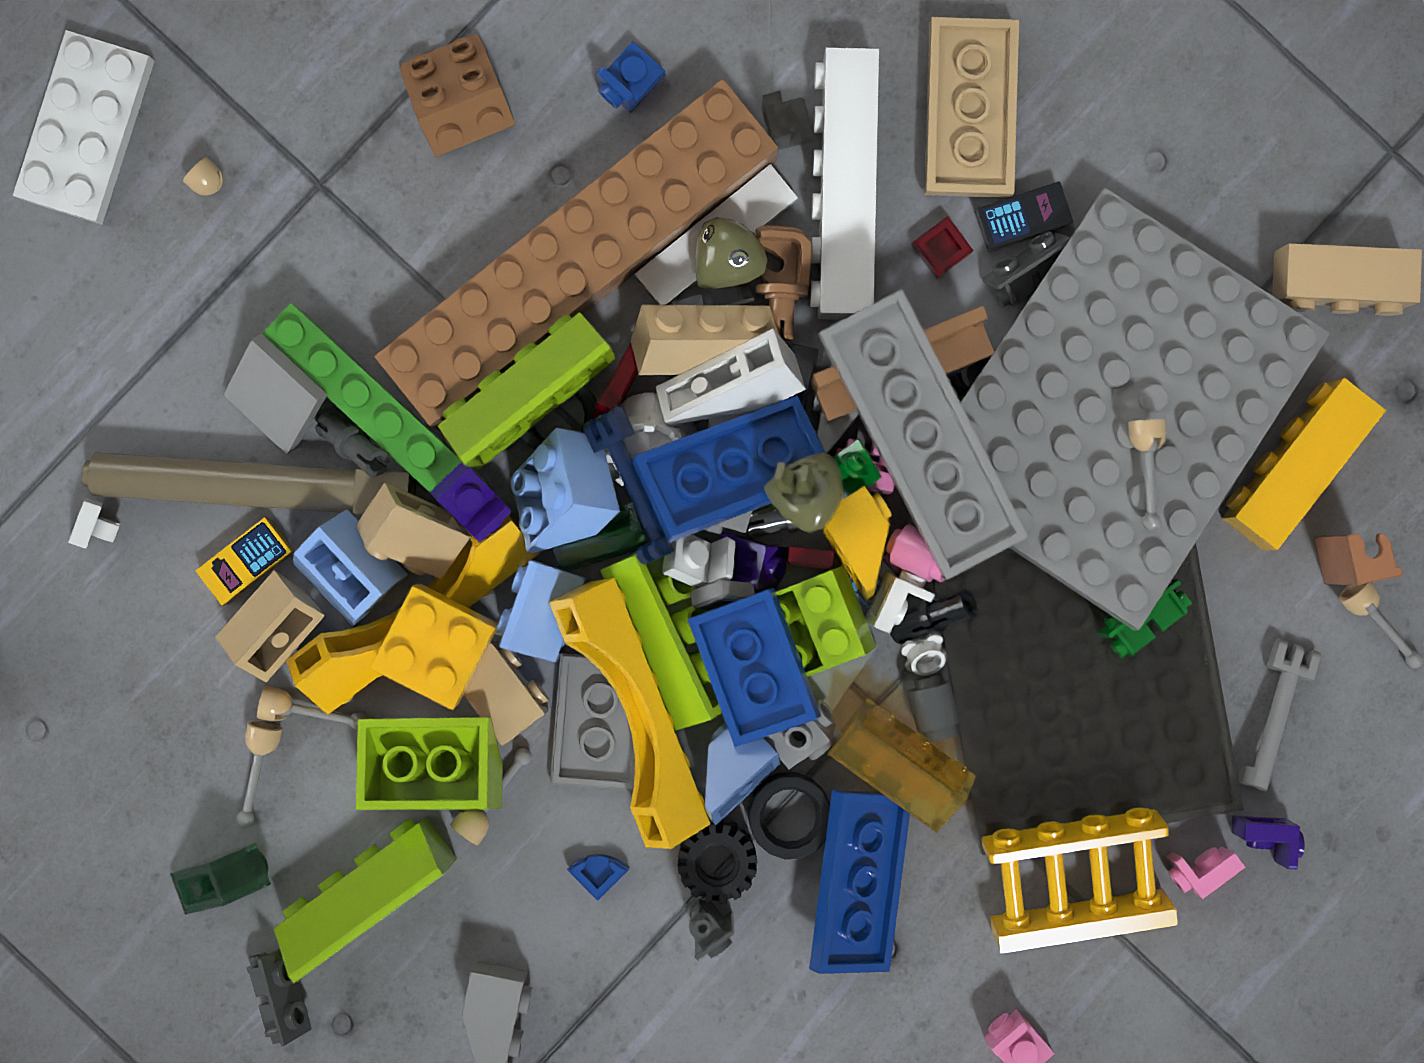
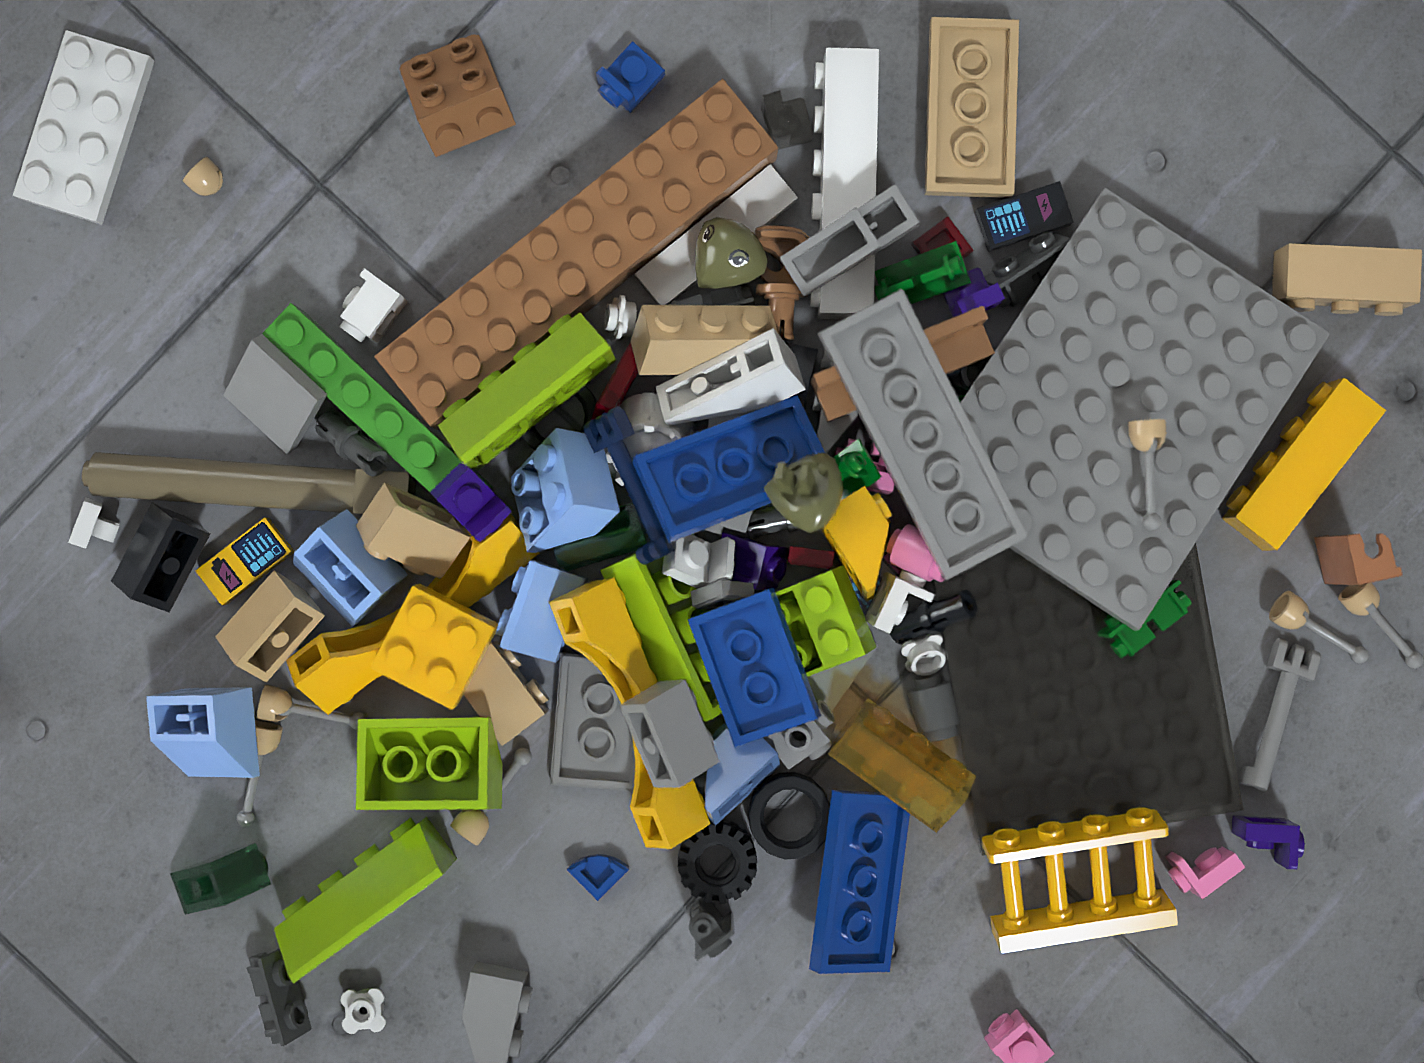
none -> black brick [111,503,210,613]
none -> light blue slope [146,687,260,778]
none -> white brick [339,268,408,343]
none -> white plate [340,987,386,1034]
none -> white plate [603,295,637,341]
none -> light grey brick [619,679,720,788]
none -> light grey slope [780,184,920,296]
none -> green hinge [874,240,971,305]
none -> dark purple bracket [942,267,1005,318]
none -> hinge [1269,591,1369,664]

